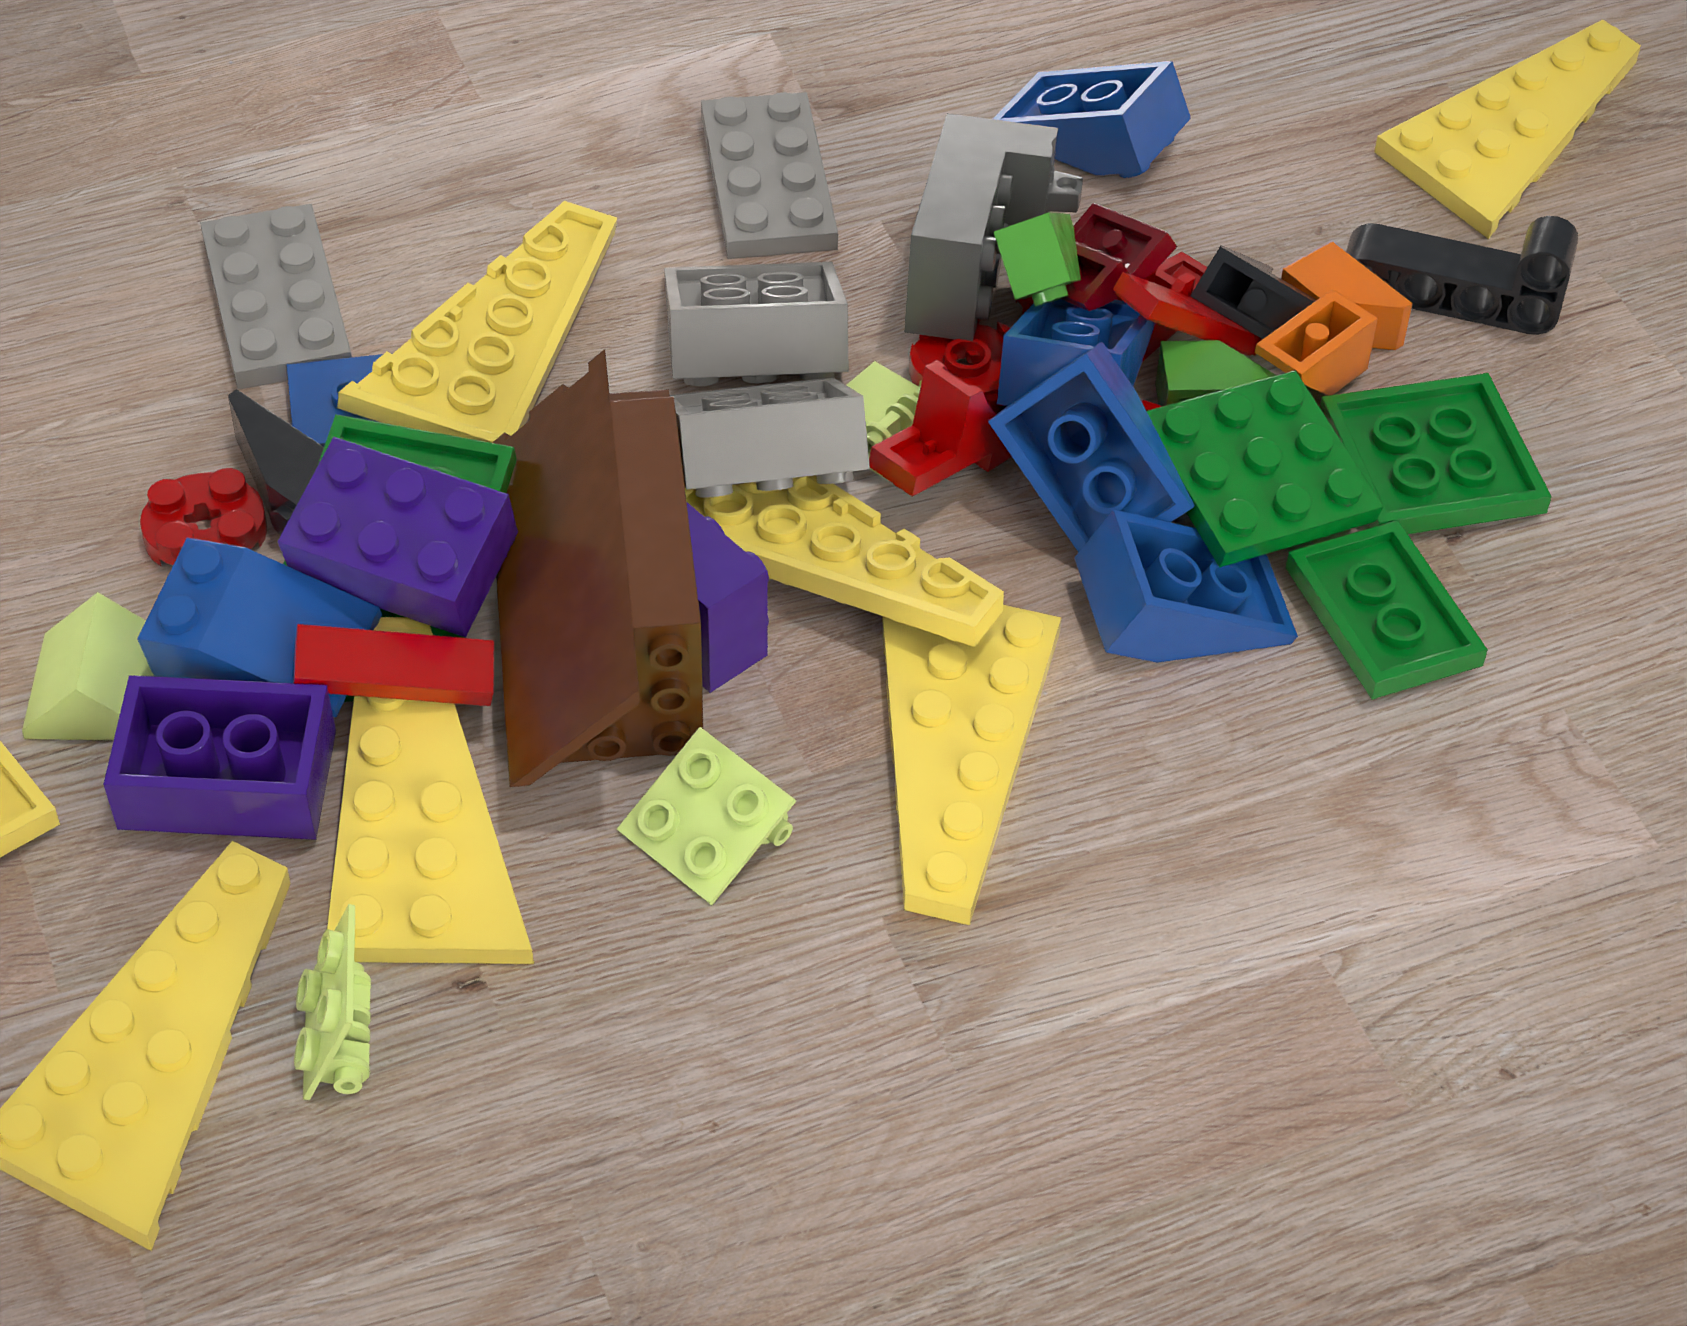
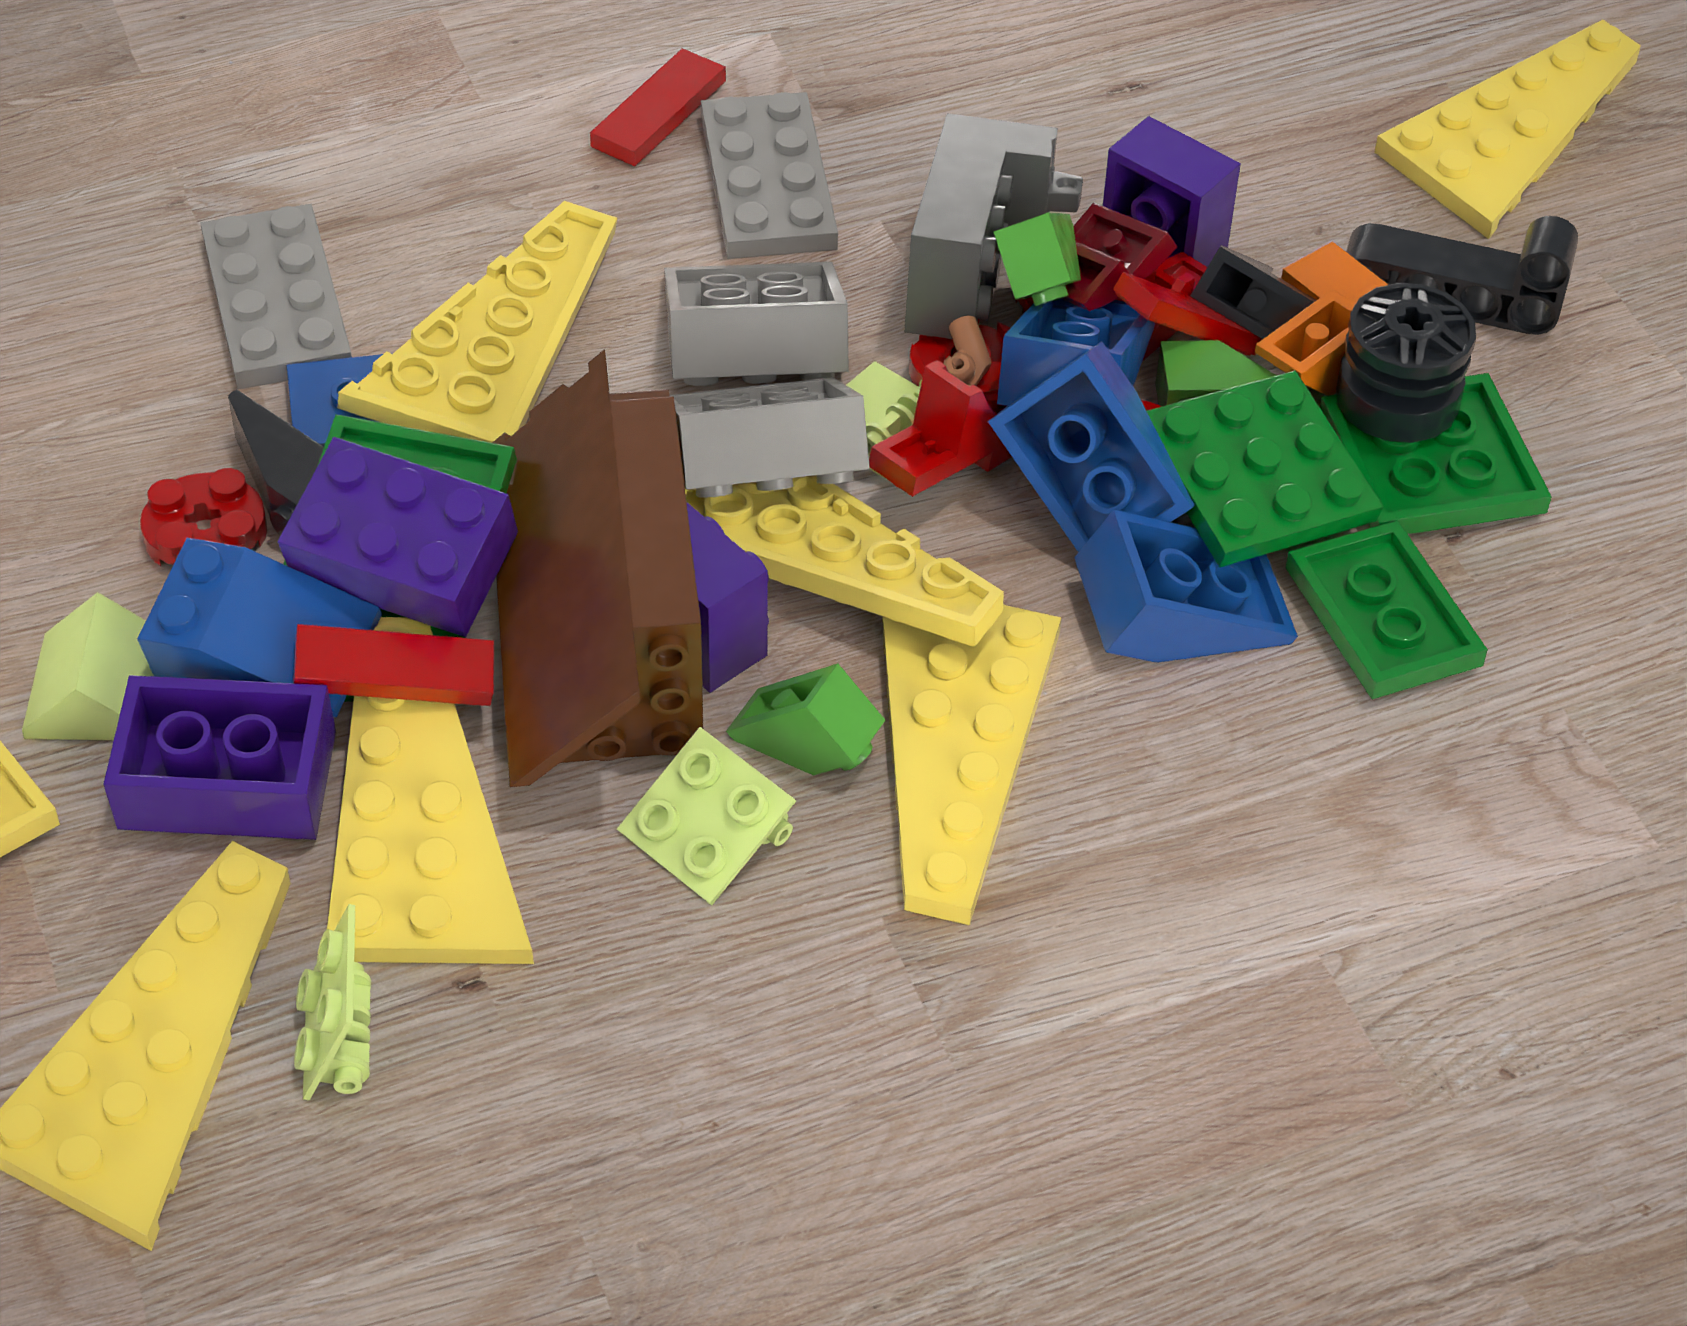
blue slope [993,61,1191,178] -> none
none -> red tile [590,48,726,166]
none -> bright green slope [726,663,885,775]
none -> nougat arm [944,316,991,386]
none -> dark purple brick [1102,116,1241,267]
none -> black wheel [1336,283,1476,443]

